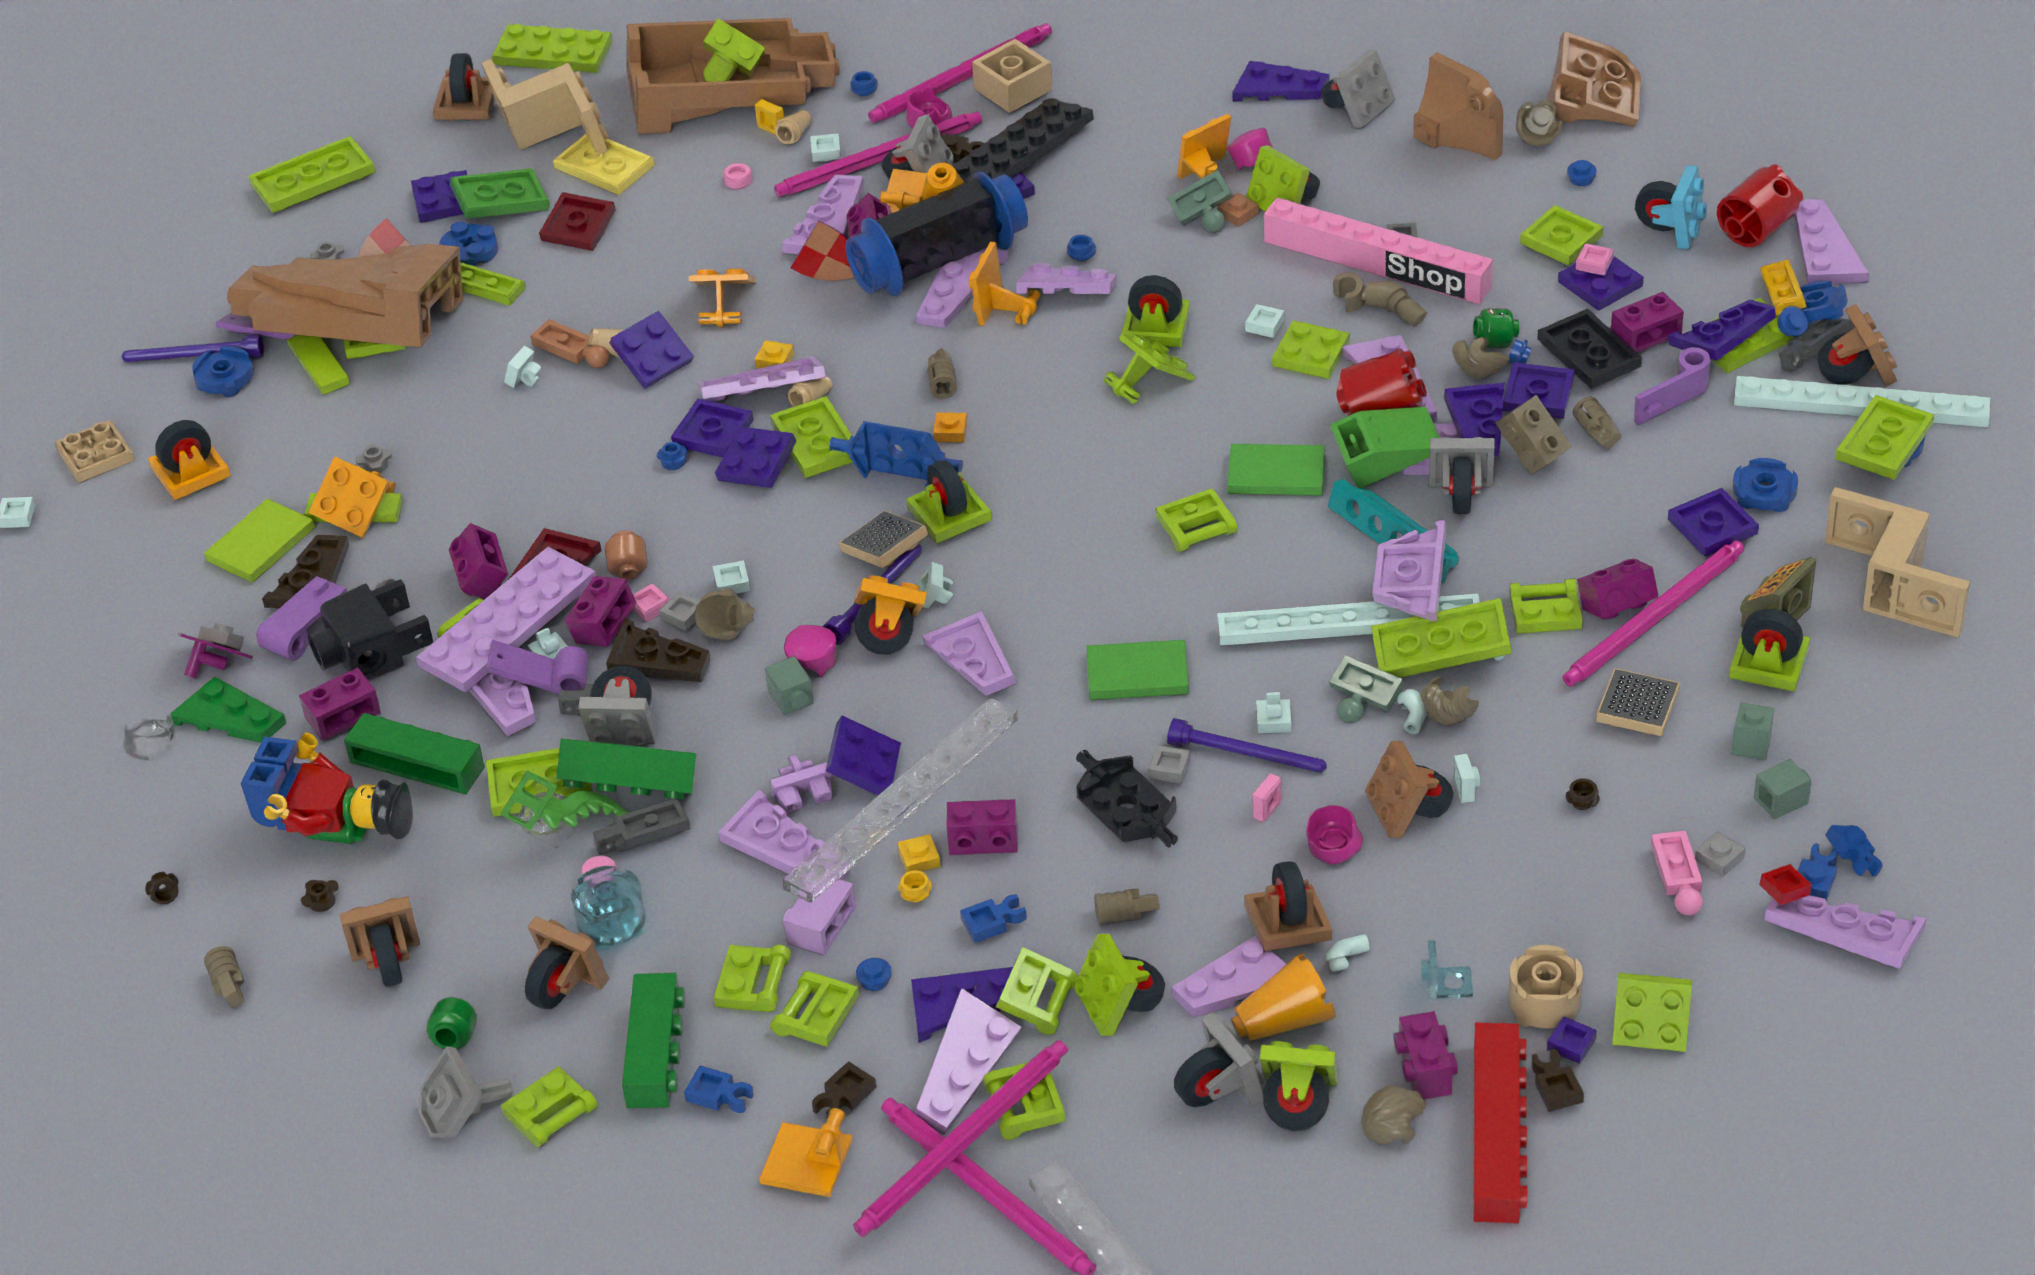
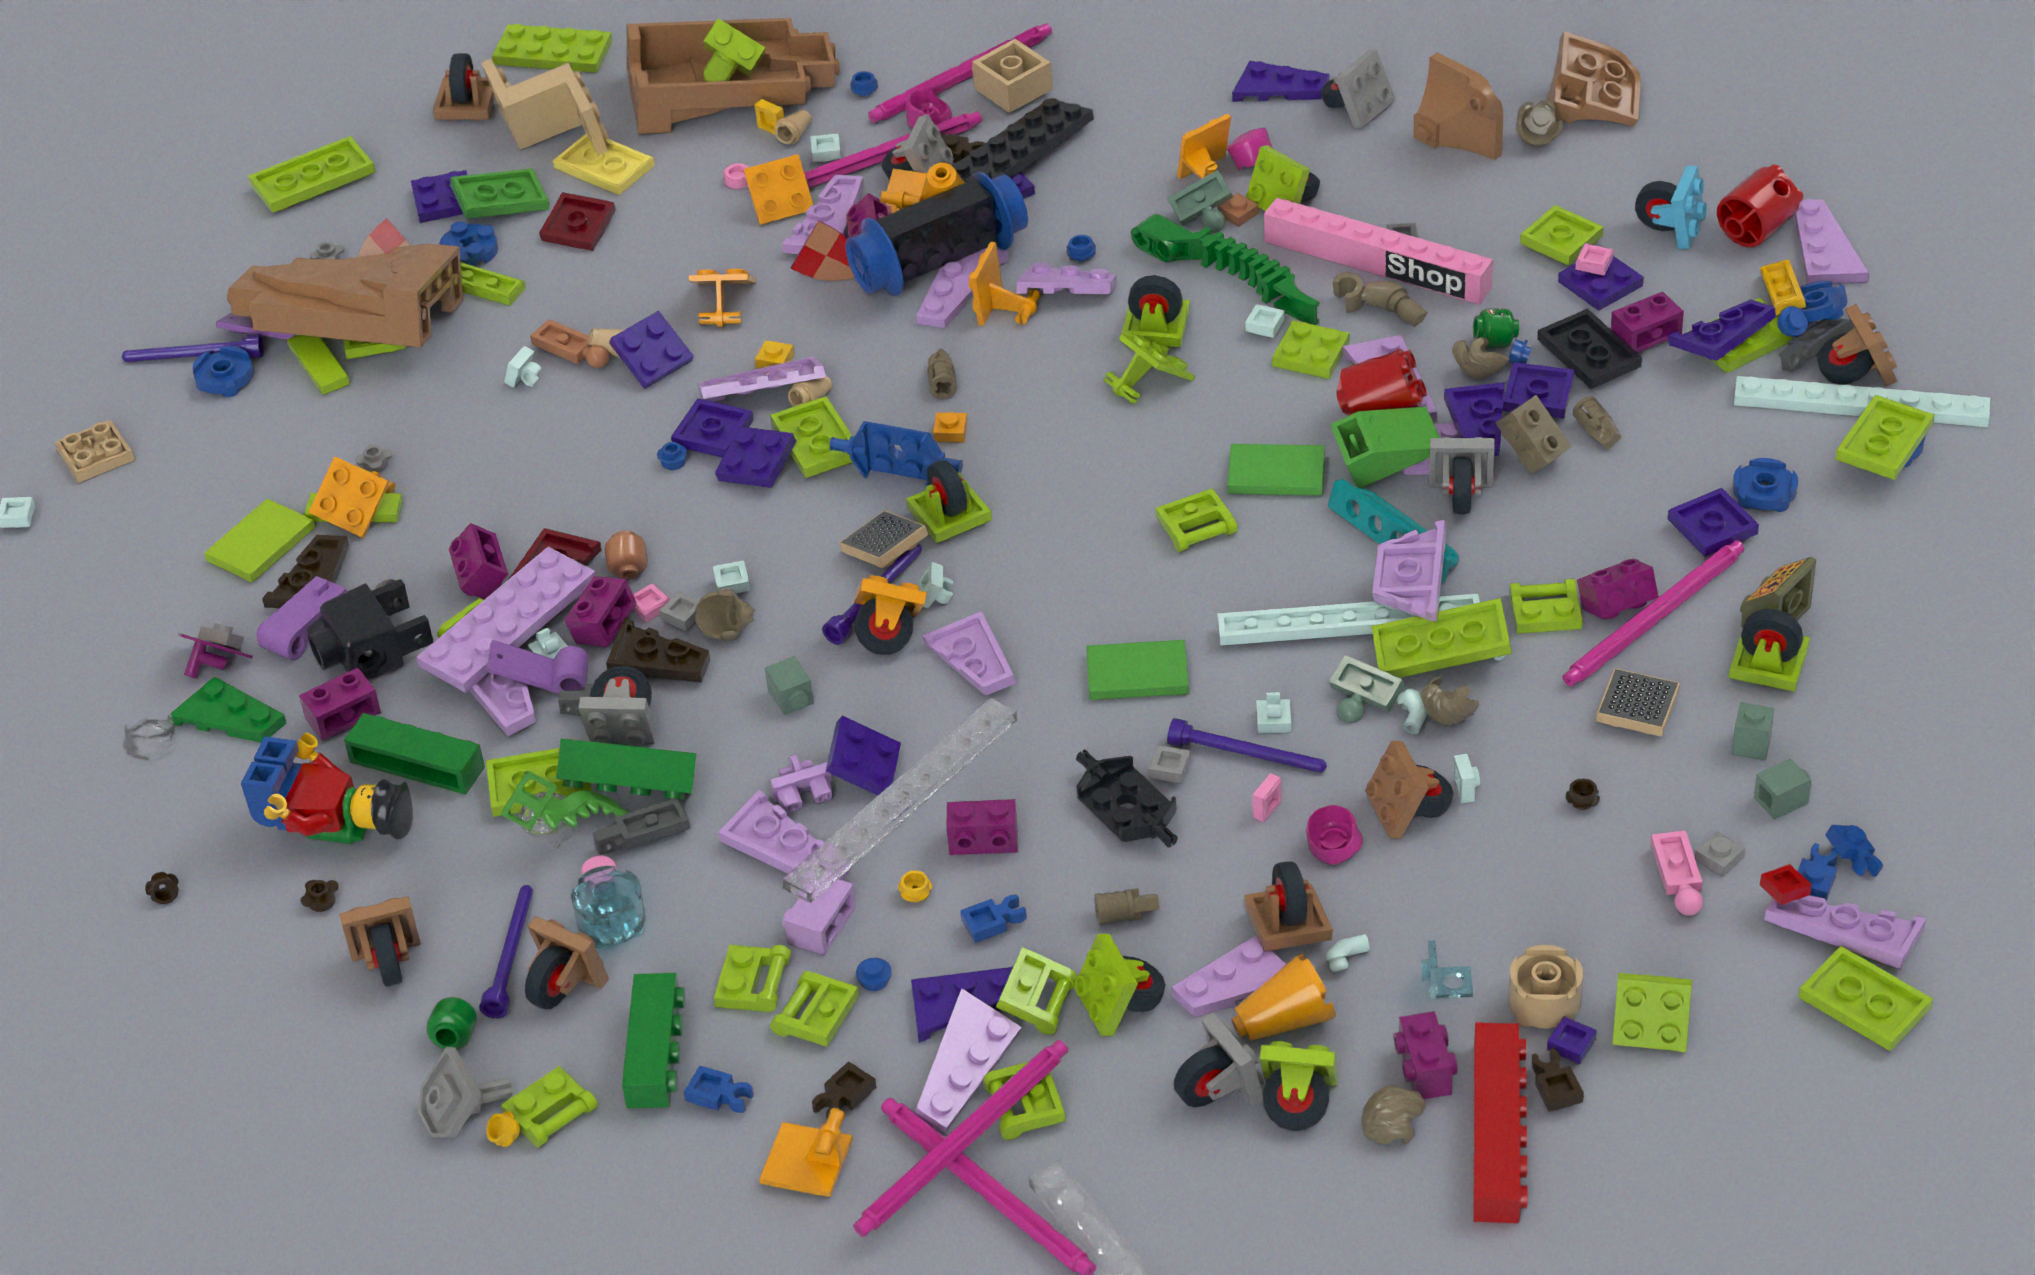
plate [148,420,231,500] -> none
dark tan hinge [204,946,245,1008] -> none
dark pink hair [784,625,837,677] -> none
yellow plate [897,834,941,873] -> none
blue plate [1567,160,1597,186] -> none
medium lavender door [1634,347,1710,425] -> none
tan bracket [1825,487,1970,638] -> none
none -> dark purple piece [479,885,533,1019]
none -> yellow plate [486,1111,520,1147]
none -> light orange plate [743,154,814,225]
none -> green piece [1131,214,1319,325]
none -> lime plate [1798,946,1933,1052]

